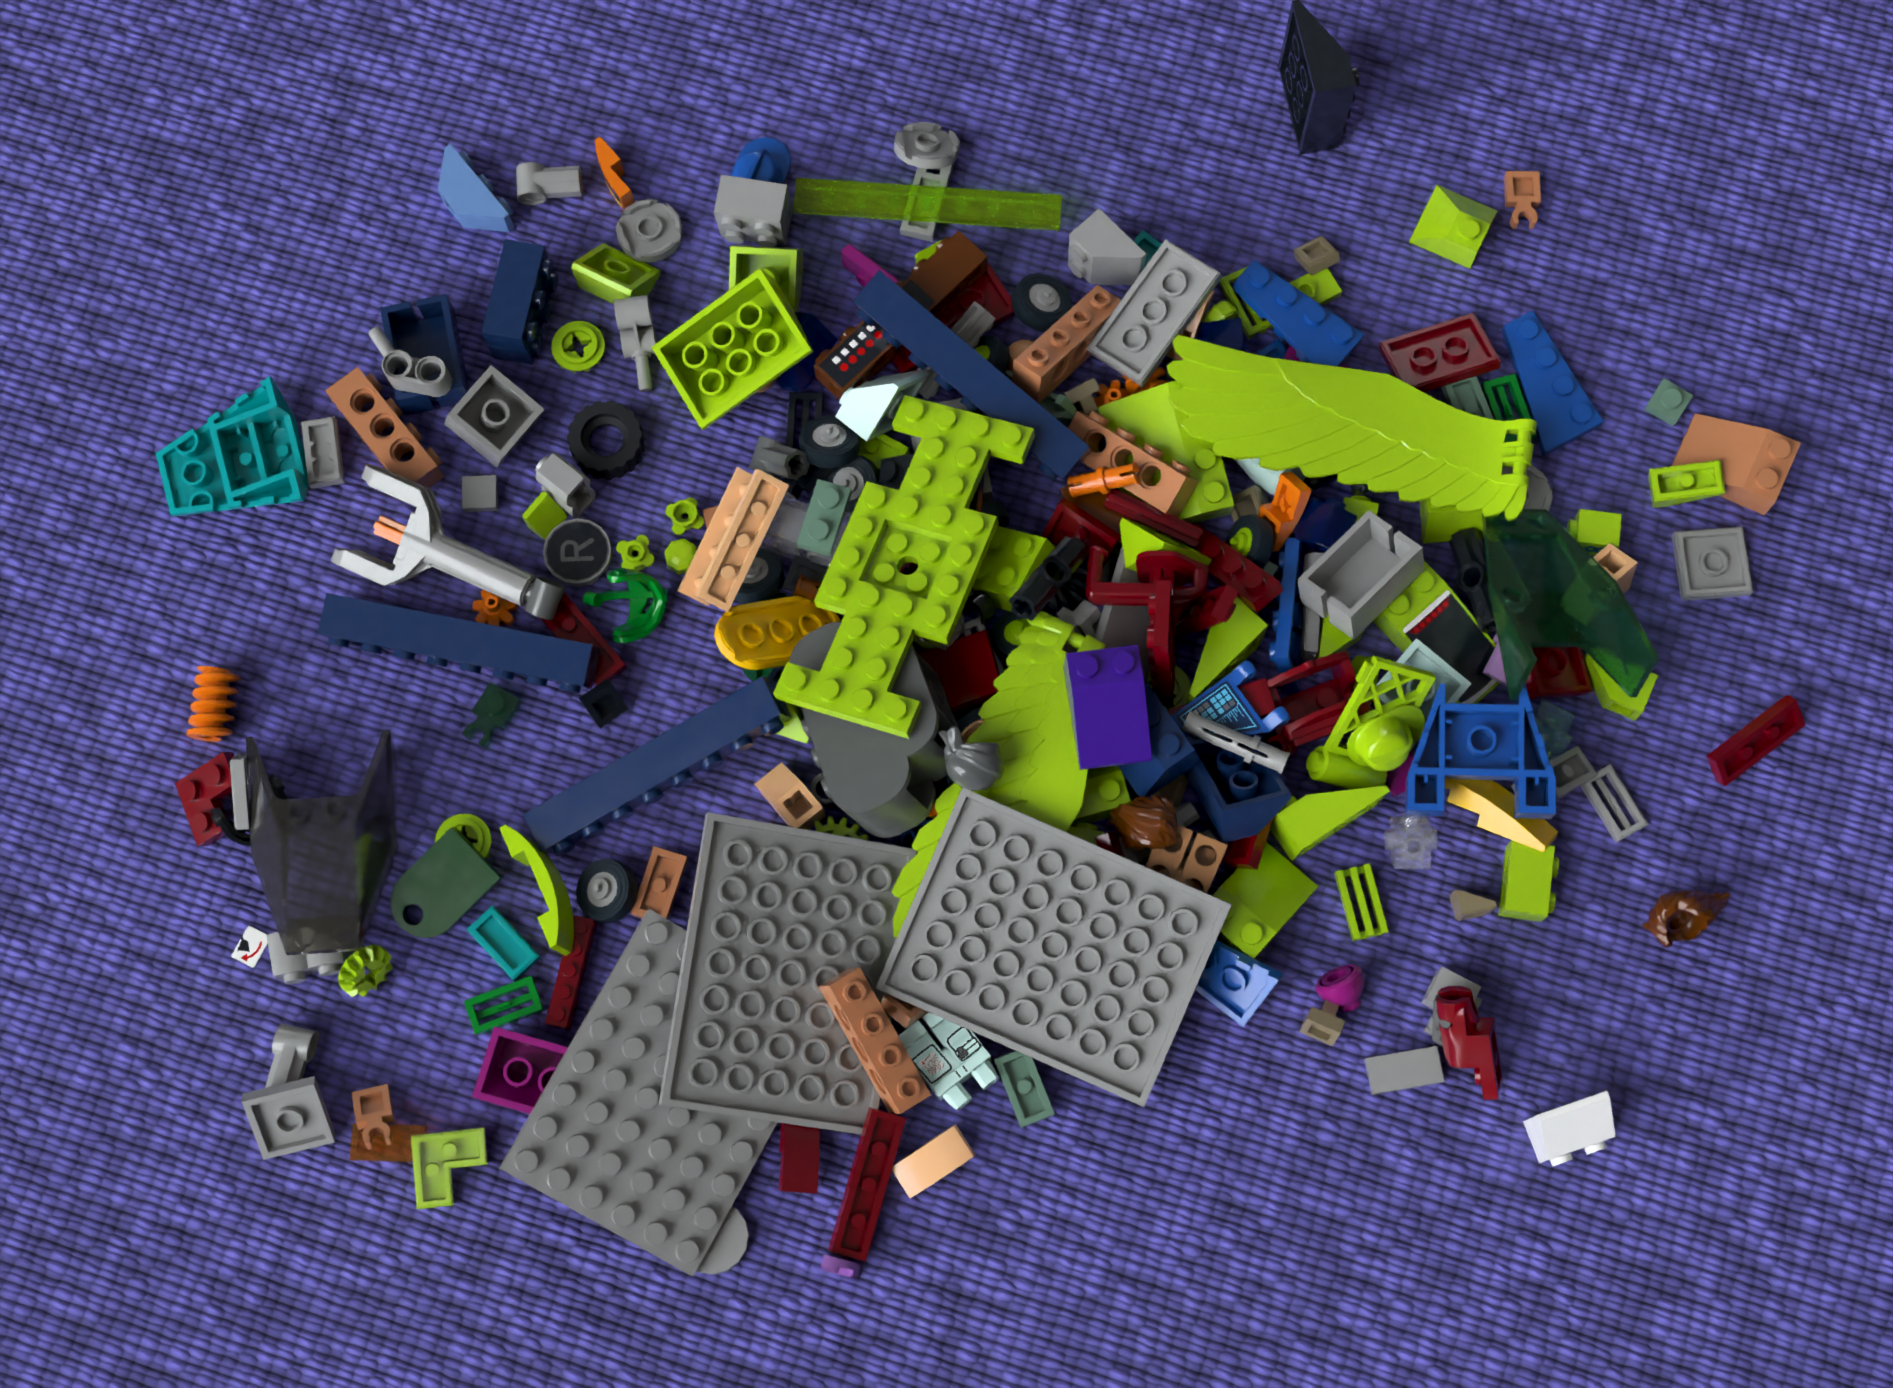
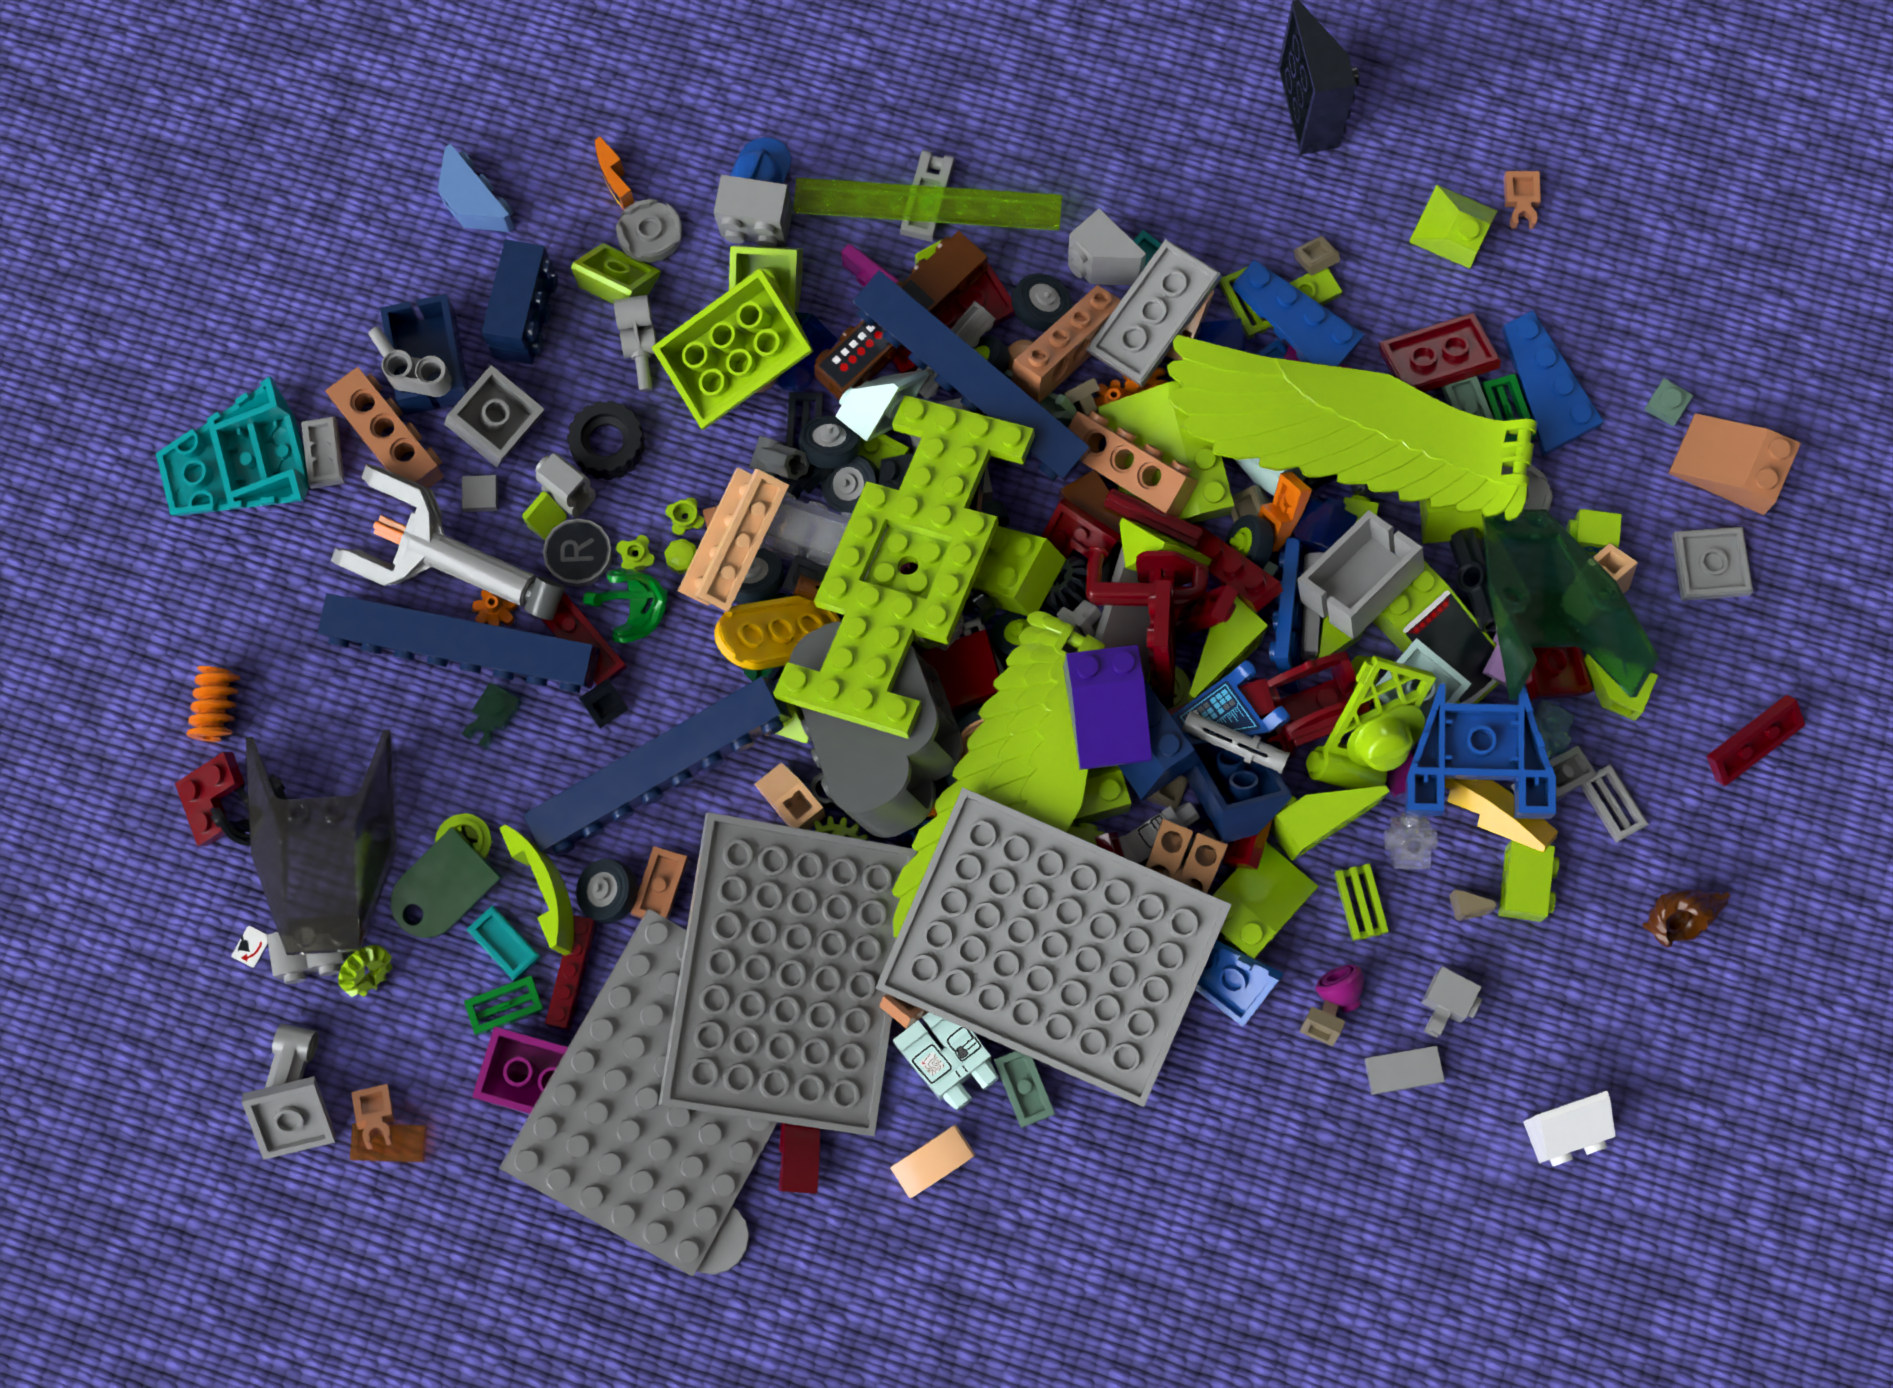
light grey tile [230,753,255,830] -> none
lime tile [411,1127,488,1209] -> none
light grey piece [516,162,583,205] -> none
lime gear [551,321,605,374] -> none
sand green plate [797,479,852,557] -> none
nougat brick [818,967,931,1114] -> none
medium lavender tile [821,1255,861,1279] -> none
dark red plate [828,1107,906,1261] -> none
light grey tile [894,122,960,169] -> none
dark grey hat [938,726,1005,791] -> none
black piece [1009,536,1088,621] -> none
orange pin [1068,462,1141,498] -> none
reddish brown hair [1109,795,1178,850] -> none
lime tile [1203,301,1238,333] -> none
dark red plate [1432,986,1503,1100] -> none
lime slope [1648,460,1725,508] -> none

